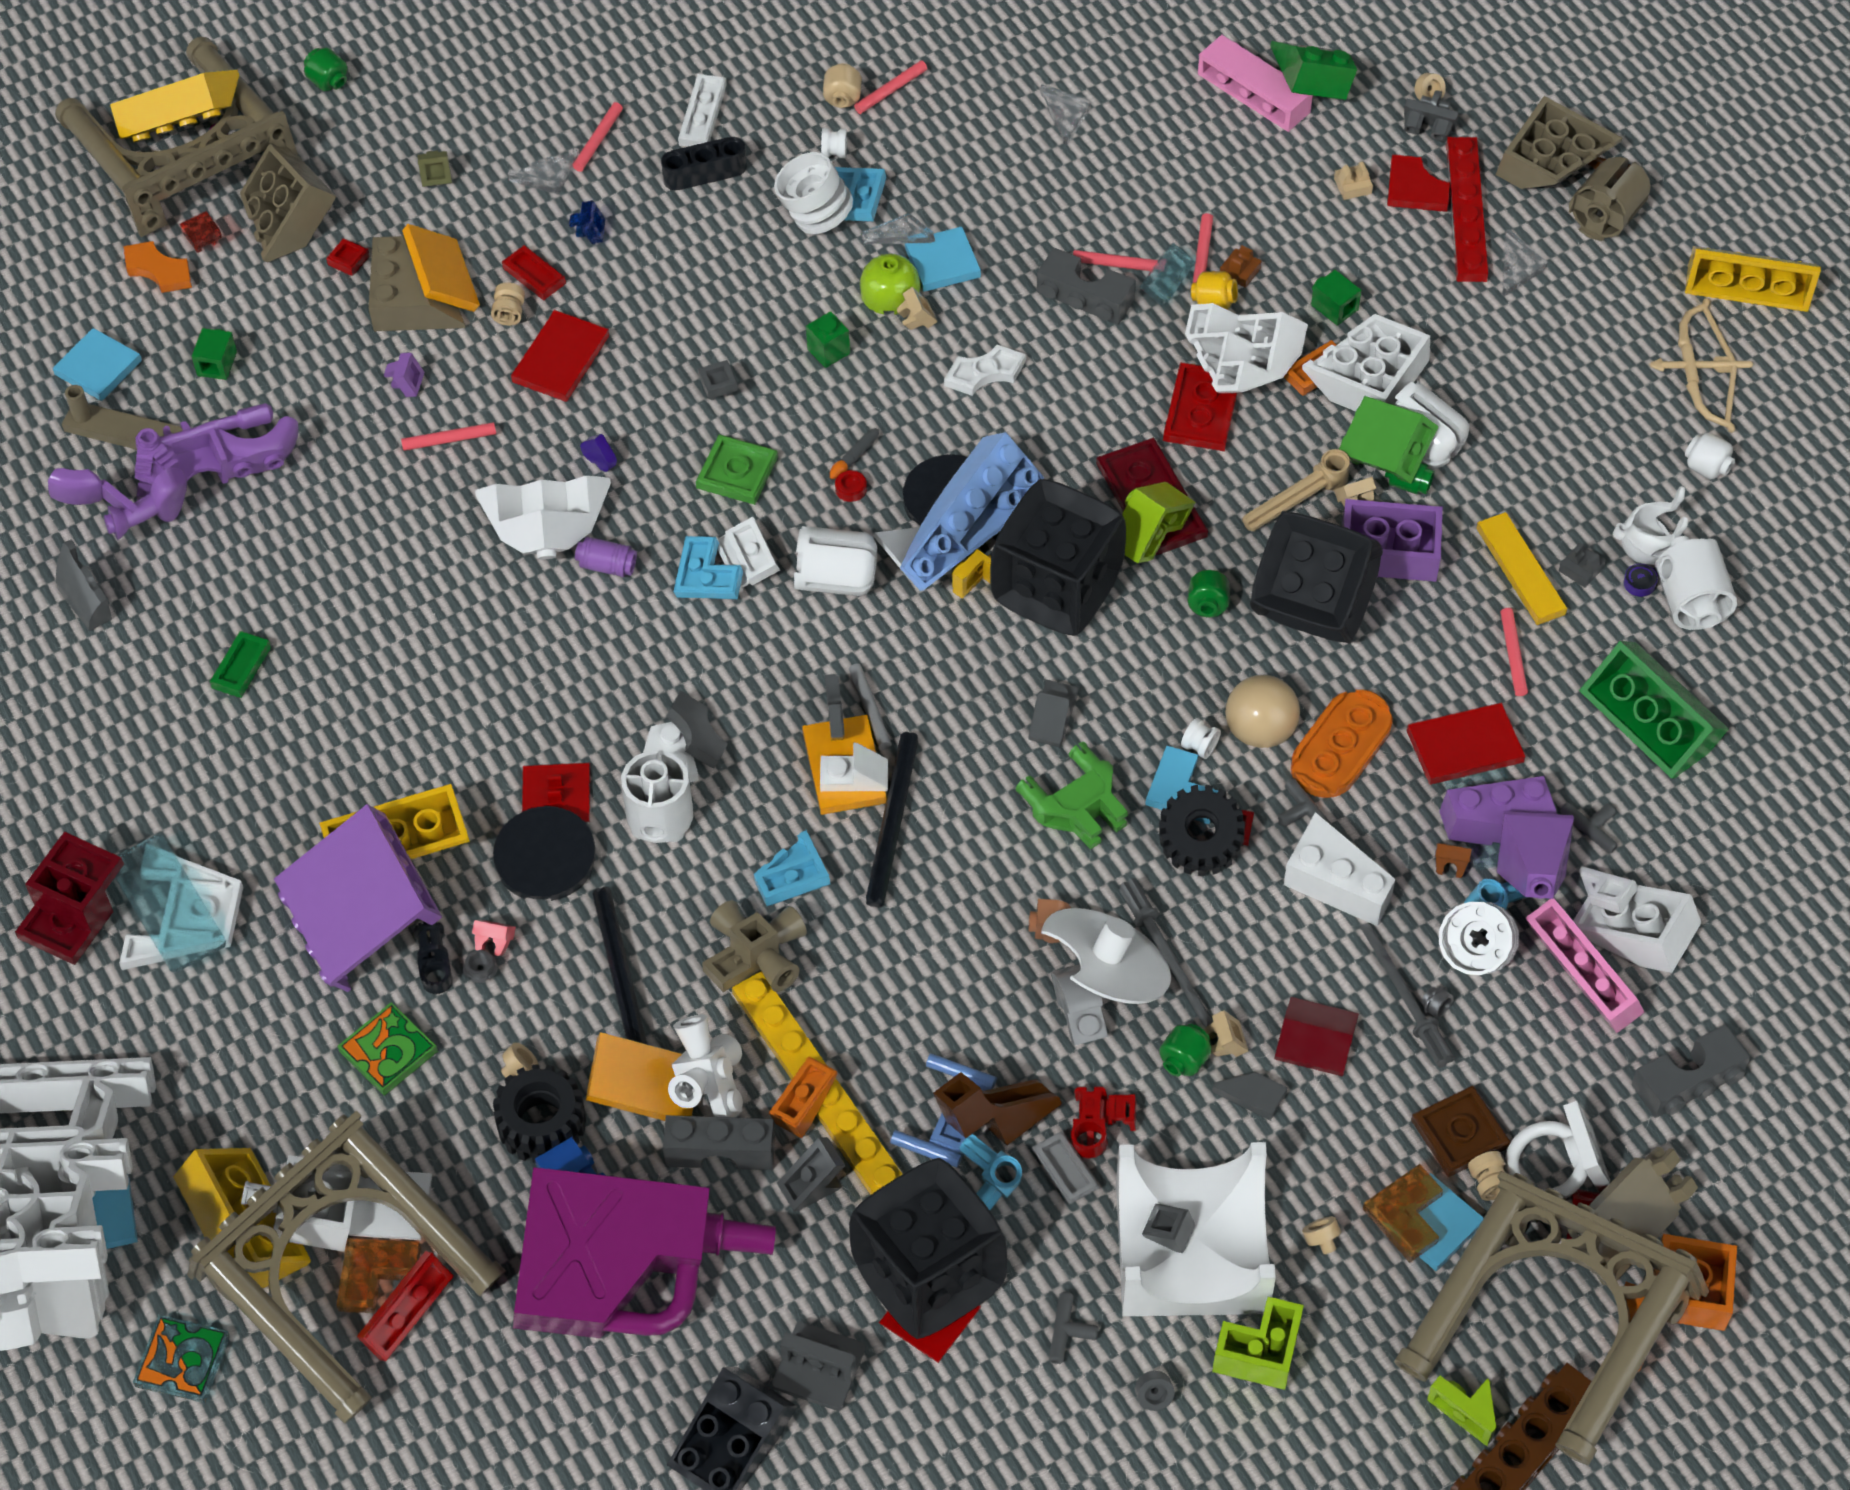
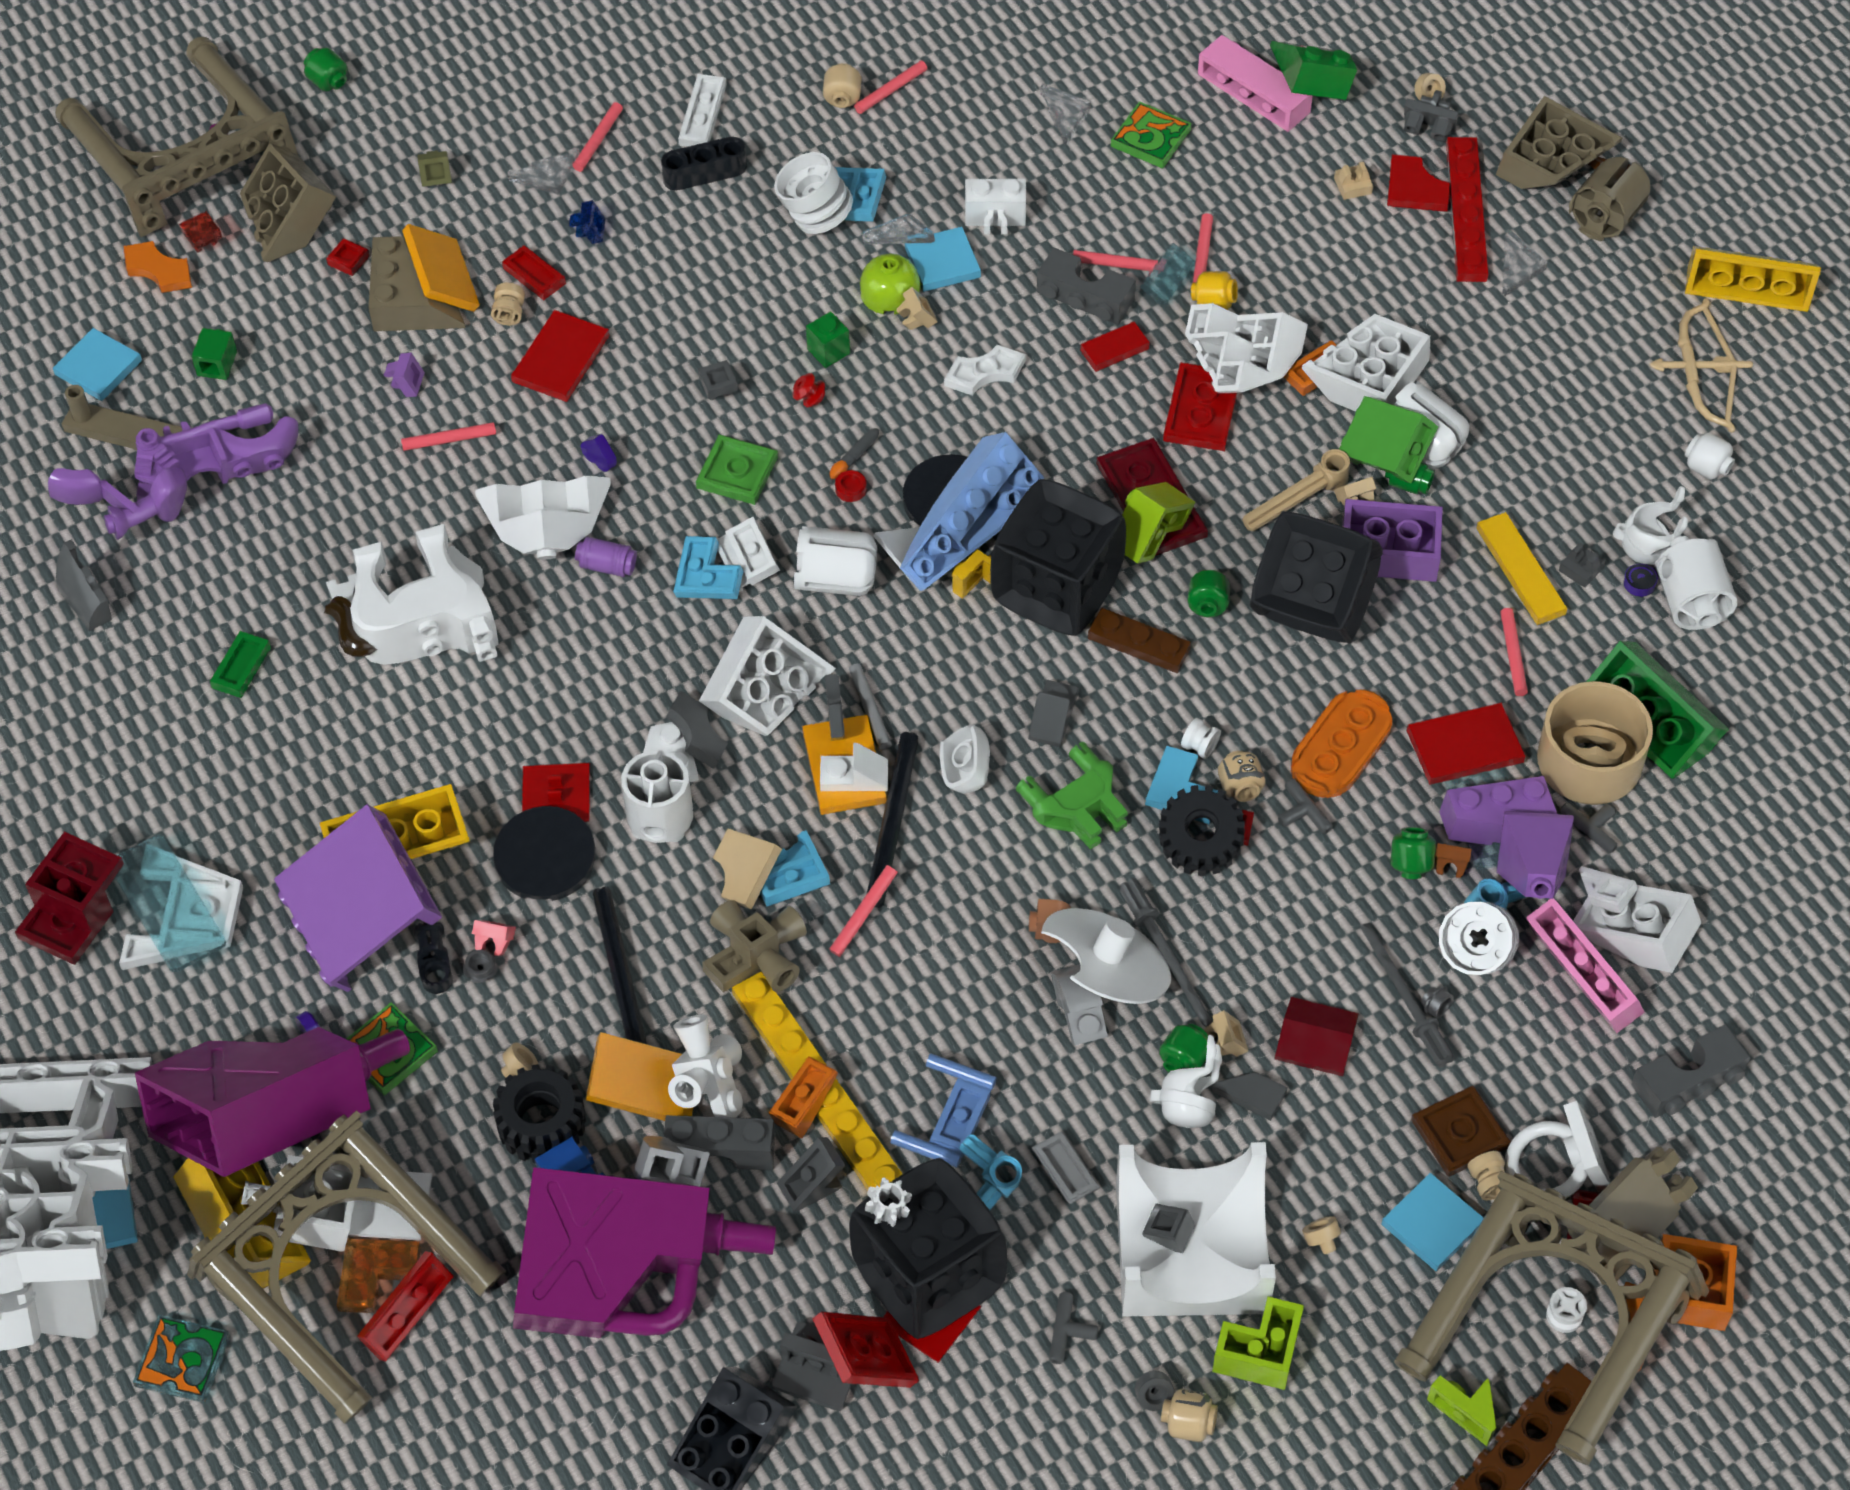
yellow slope [110,69,239,142] -> none
white wheel [821,128,847,158] -> none
reddish brown arch [933,1072,1062,1145] -> none
red piece [1071,1087,1137,1159] -> none
dark orange tile [1220,245,1262,288] -> none
tan piece [1225,675,1300,748] -> none
white wedge [1284,812,1395,926] -> none
green brick [1311,270,1362,326] -> none
clear orange plate [1363,1164,1443,1263] -> none
none -> magenta piece [135,1027,410,1177]
none -> dark purple tile [295,1011,320,1034]
none -> white piece [324,524,498,665]
none -> light grey brick [633,1136,710,1187]
none -> white wedge [699,616,836,736]
none -> tan tile [713,829,782,909]
none -> red wheel [792,373,825,408]
none -> red tile [813,1311,919,1388]
none -> coral bar [829,865,898,957]
none -> white gear [865,1177,912,1227]
none -> white piece [940,724,990,794]
none -> white brick [965,179,1026,234]
none -> red tile [1080,321,1150,372]
none -> reddish brown plate [1088,608,1191,674]
none -> tile [1111,101,1191,169]
none -> white hair [1150,1035,1222,1128]
none -> tan head [1161,1389,1218,1442]
none -> tan head [1218,751,1265,802]
none -> green head [1390,827,1436,879]
none -> tan piece [1537,681,1653,805]
none -> white wheel [1546,1287,1587,1333]

